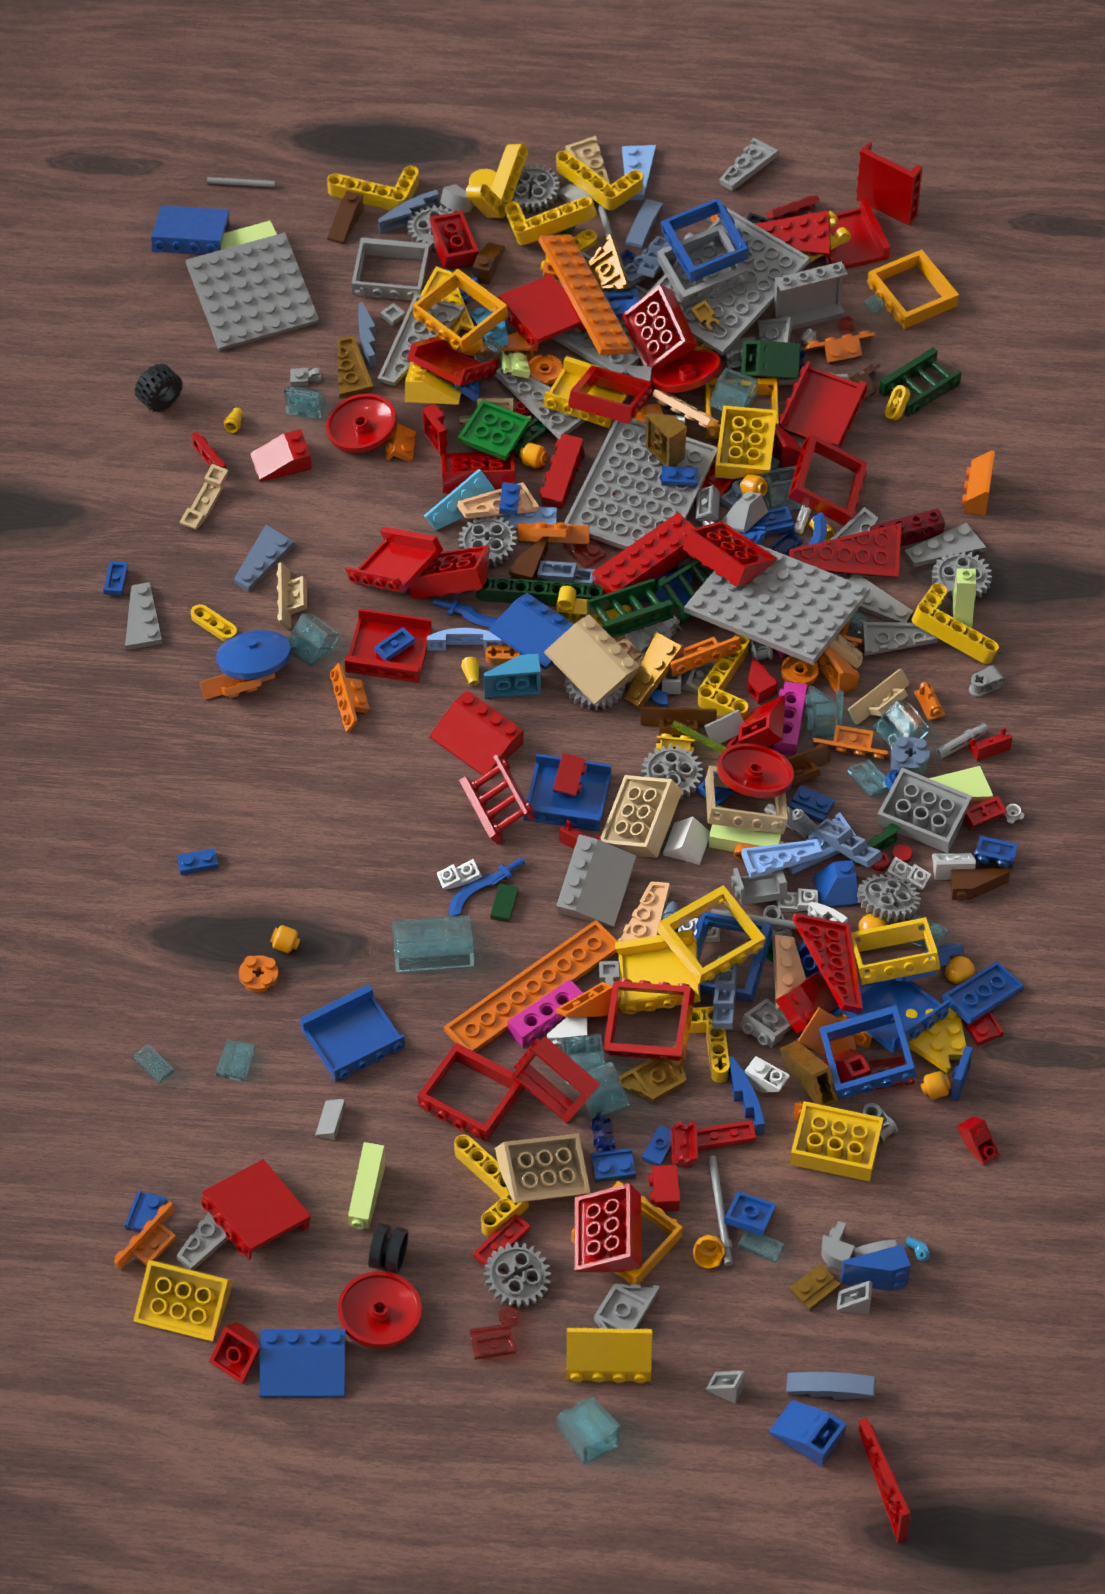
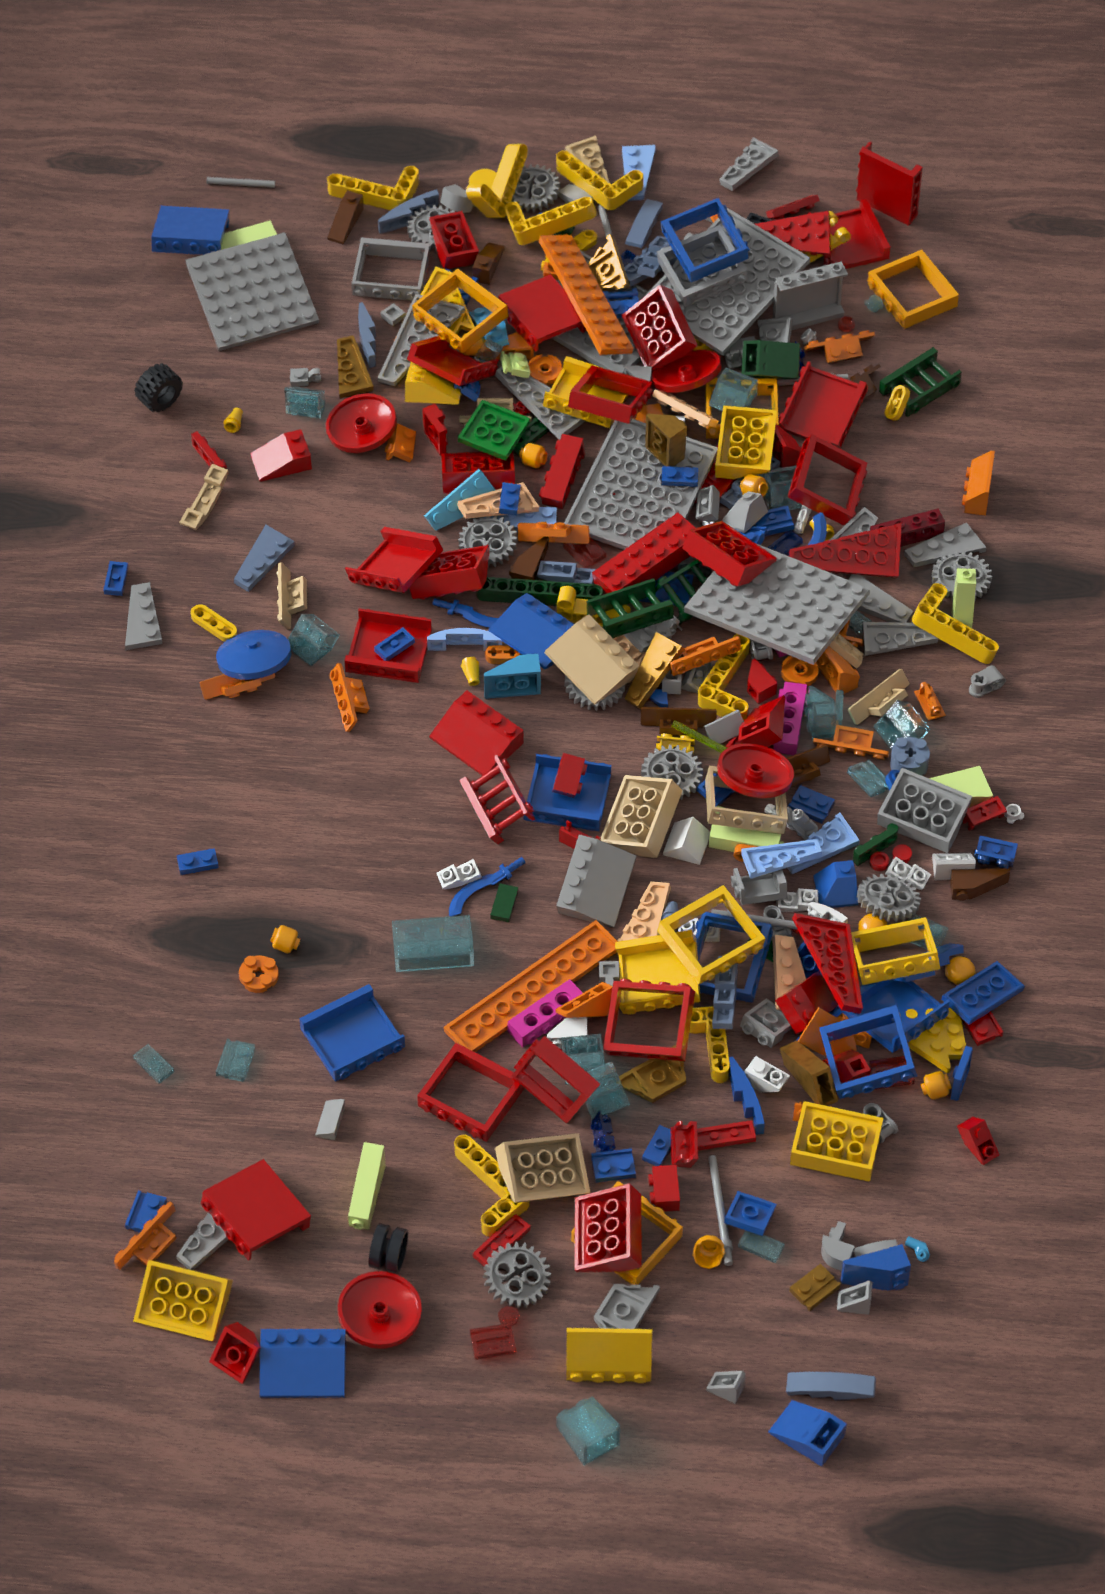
pearl gold plate [691,300,720,333] -> none
sand blue slope [813,819,883,868] -> none
red wing [858,1418,911,1543] -> none
light grey pin [936,723,989,759] -> none
red hinge [968,727,1013,761] -> none

